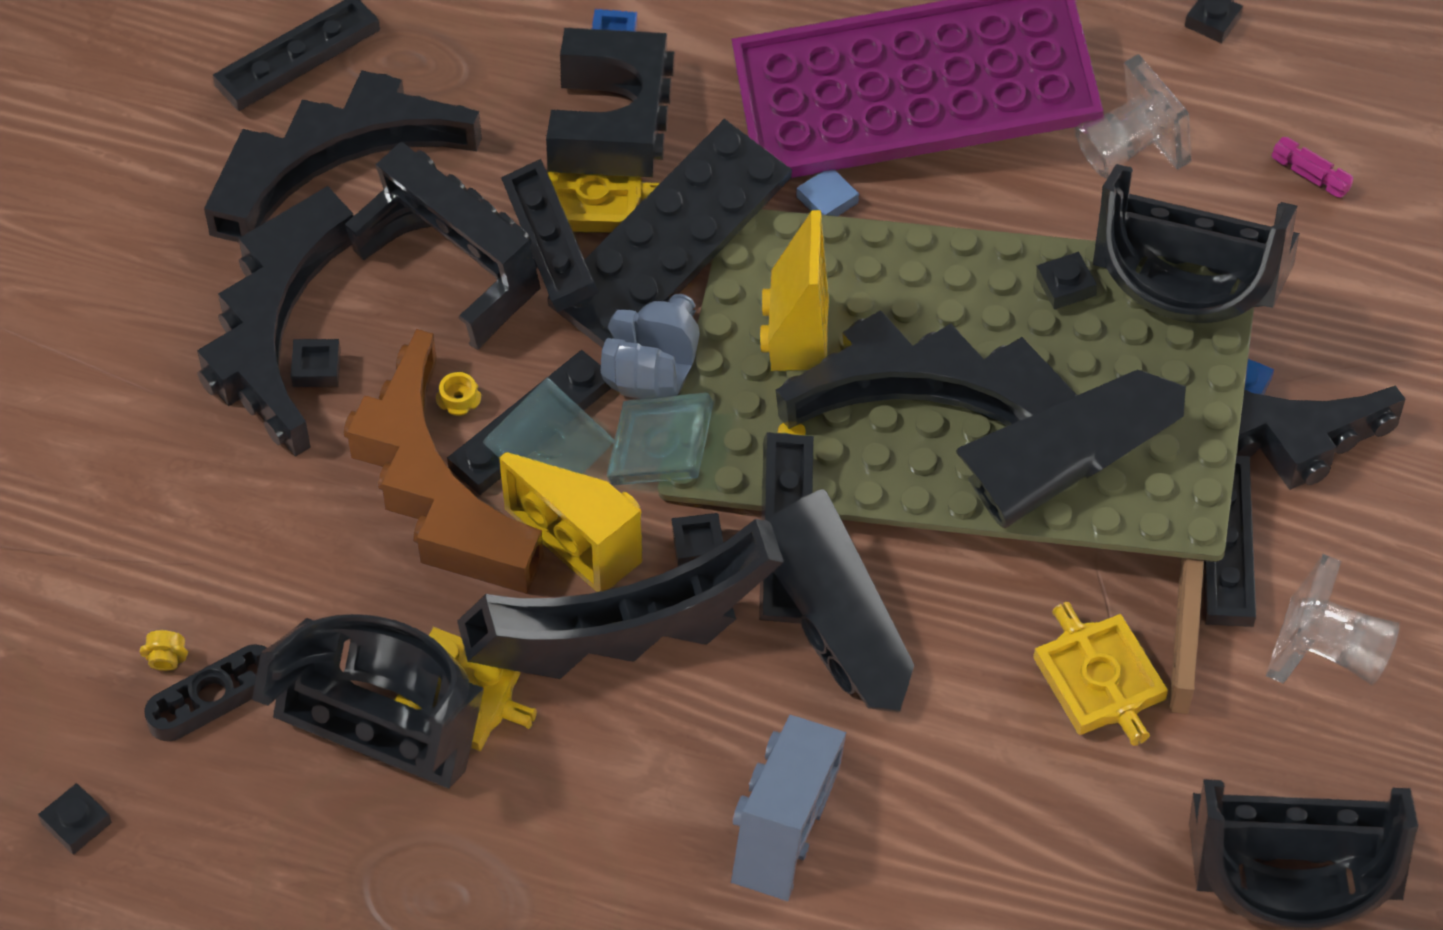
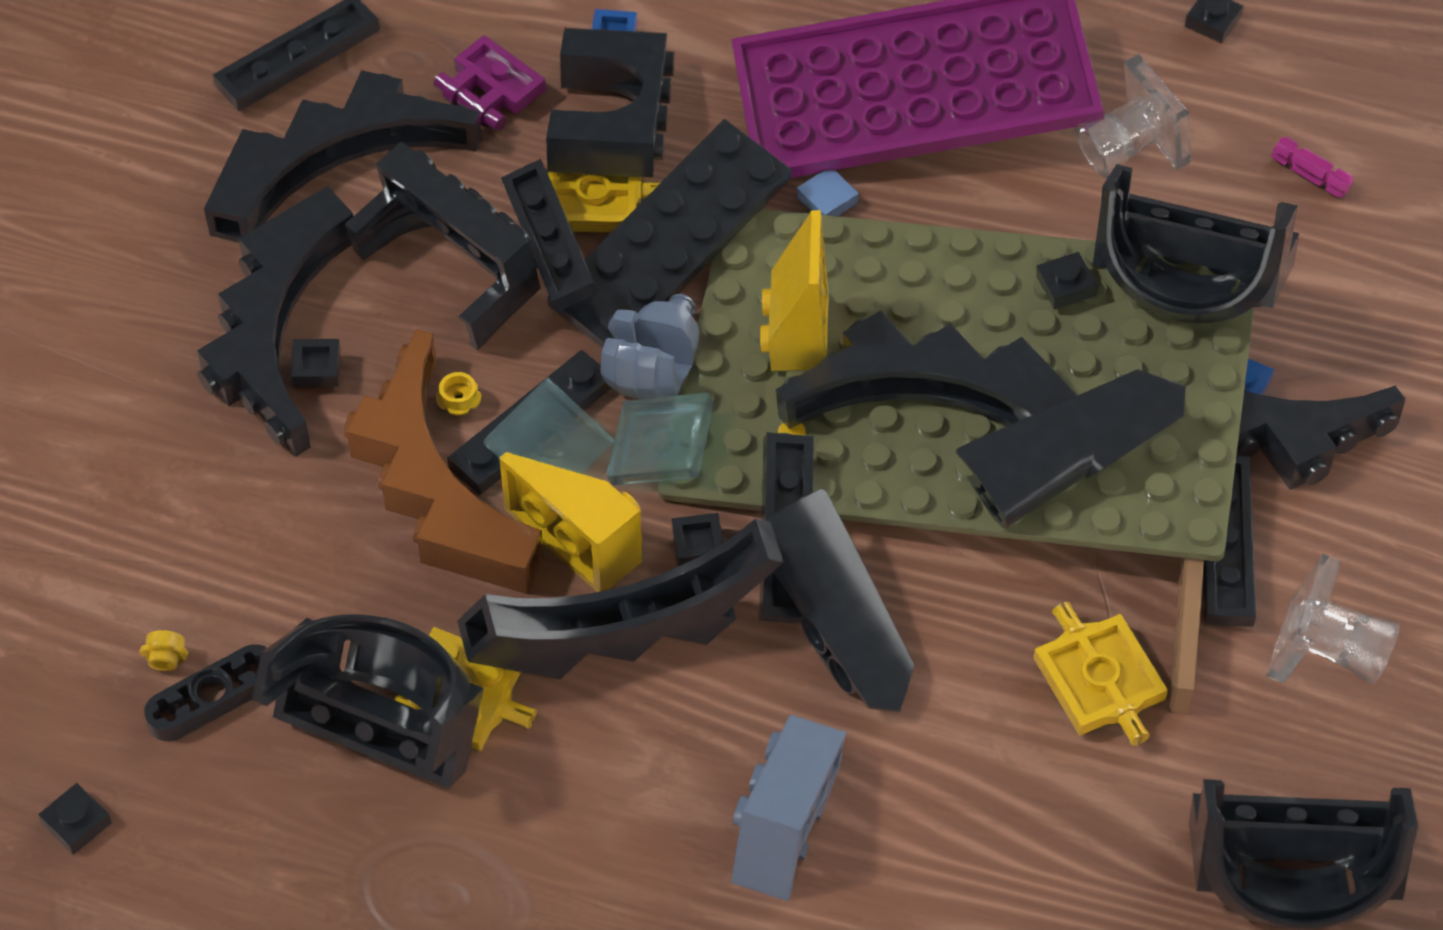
none -> magenta plate [433,35,546,131]

